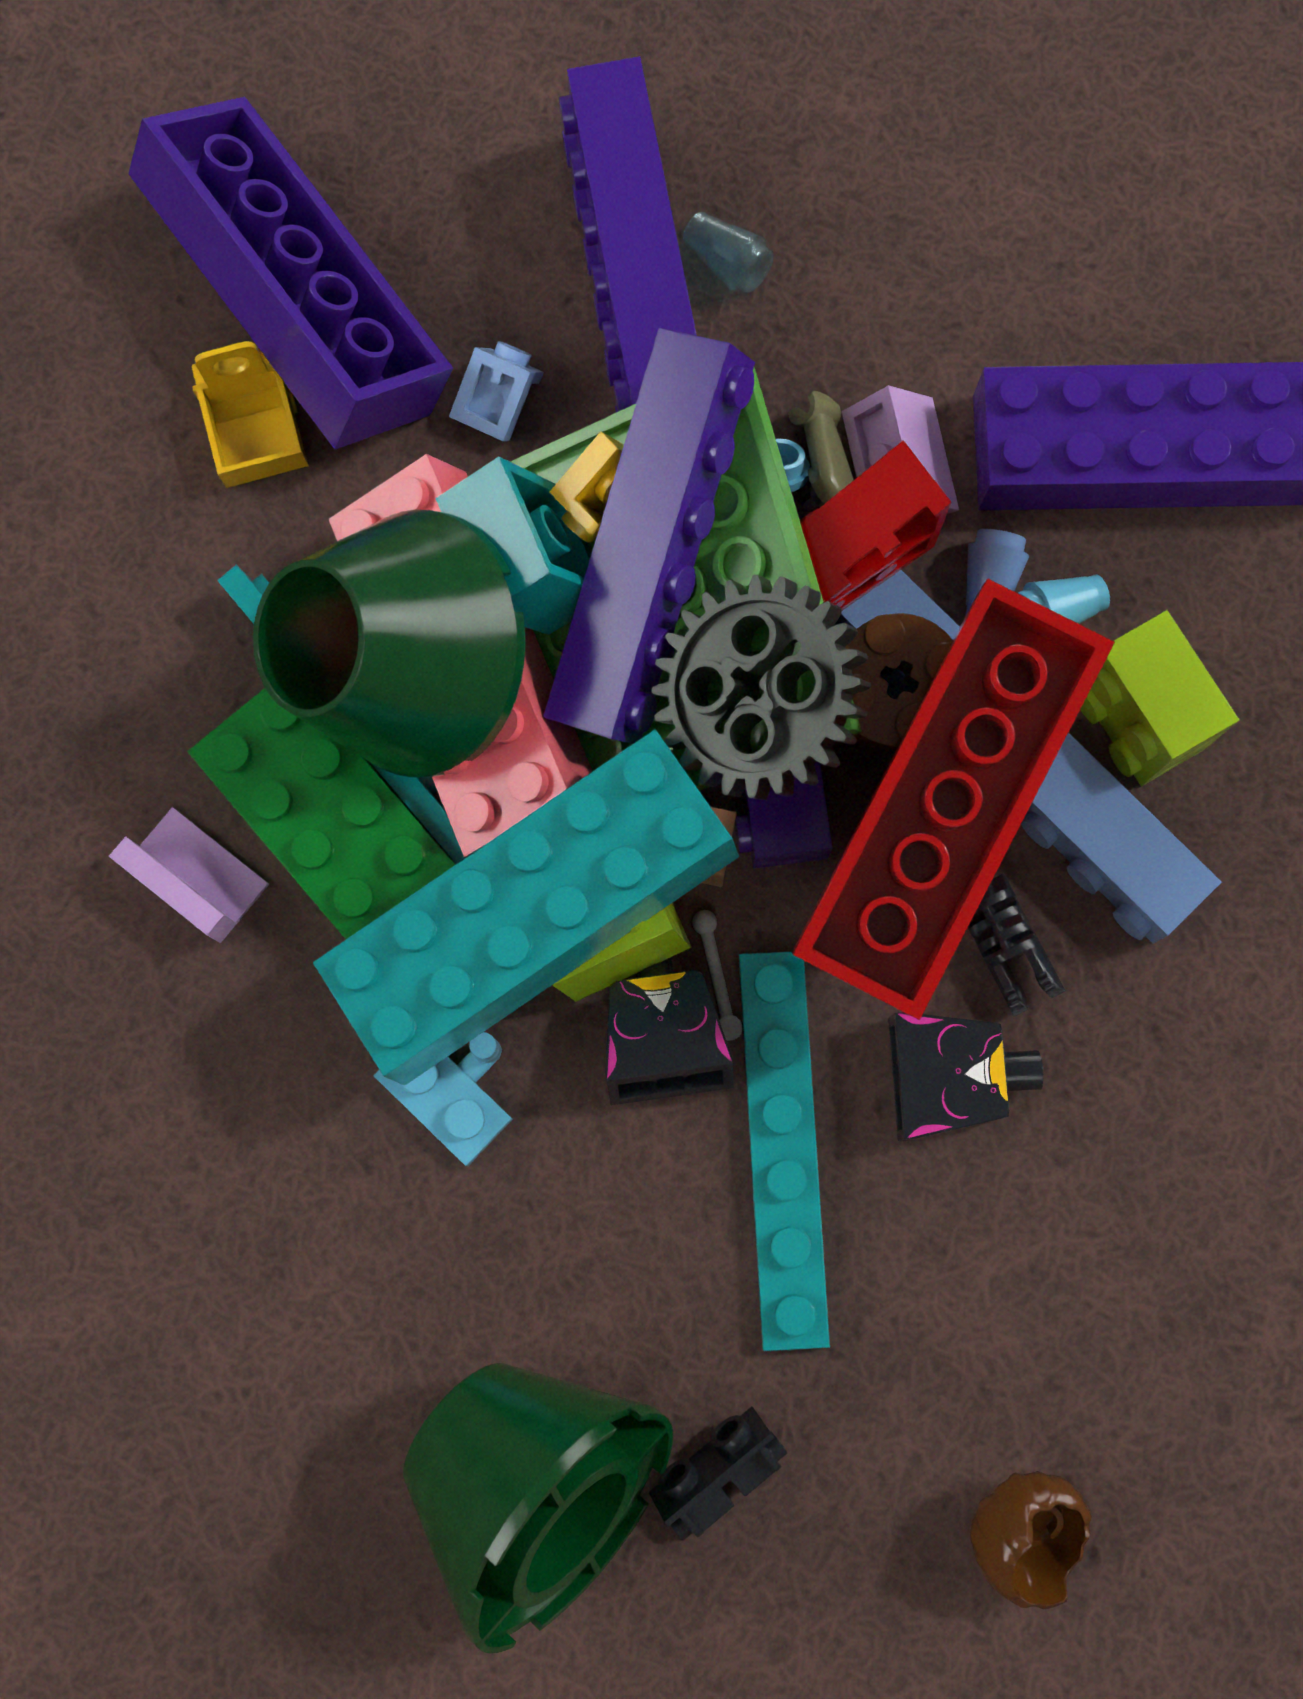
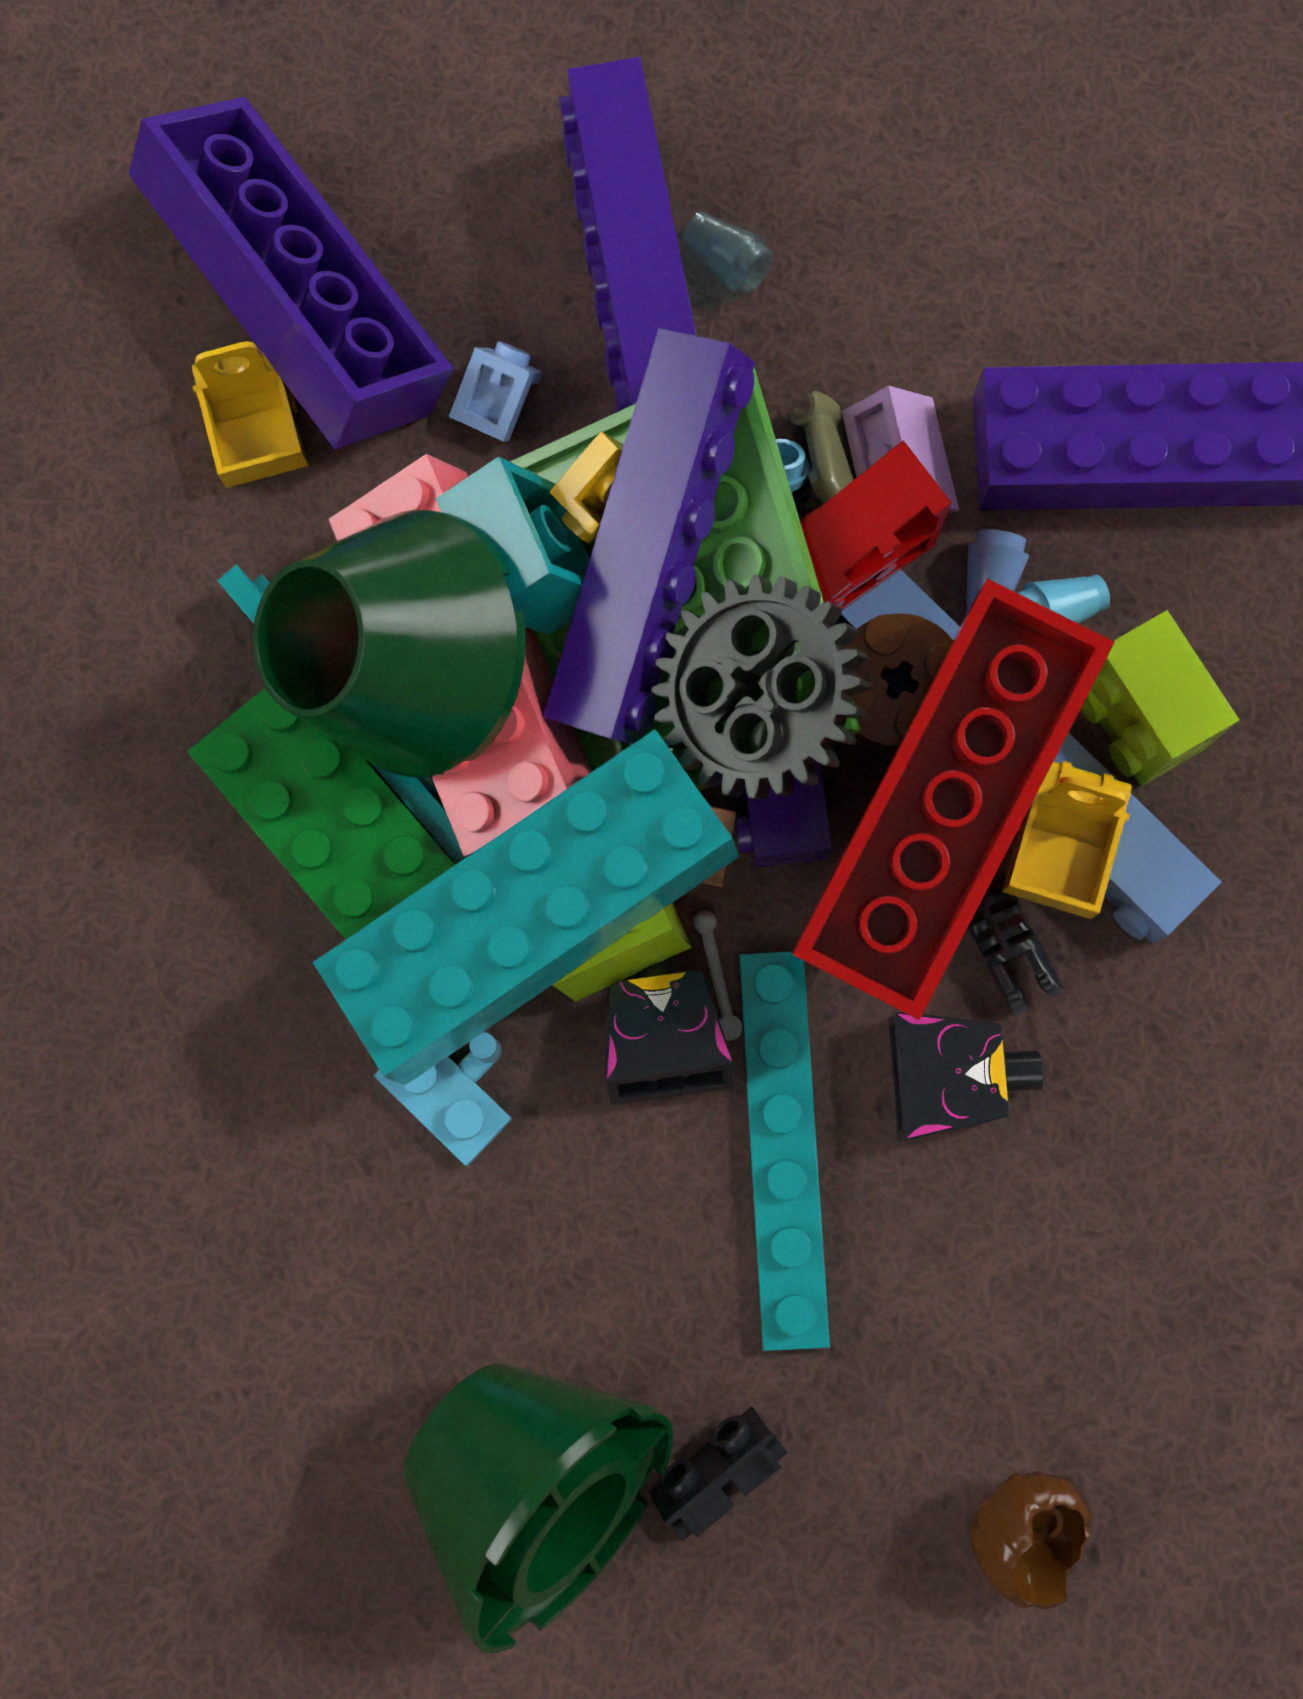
lavender panel [109,807,269,943] -> none
none -> yellow piece [1002,760,1132,919]

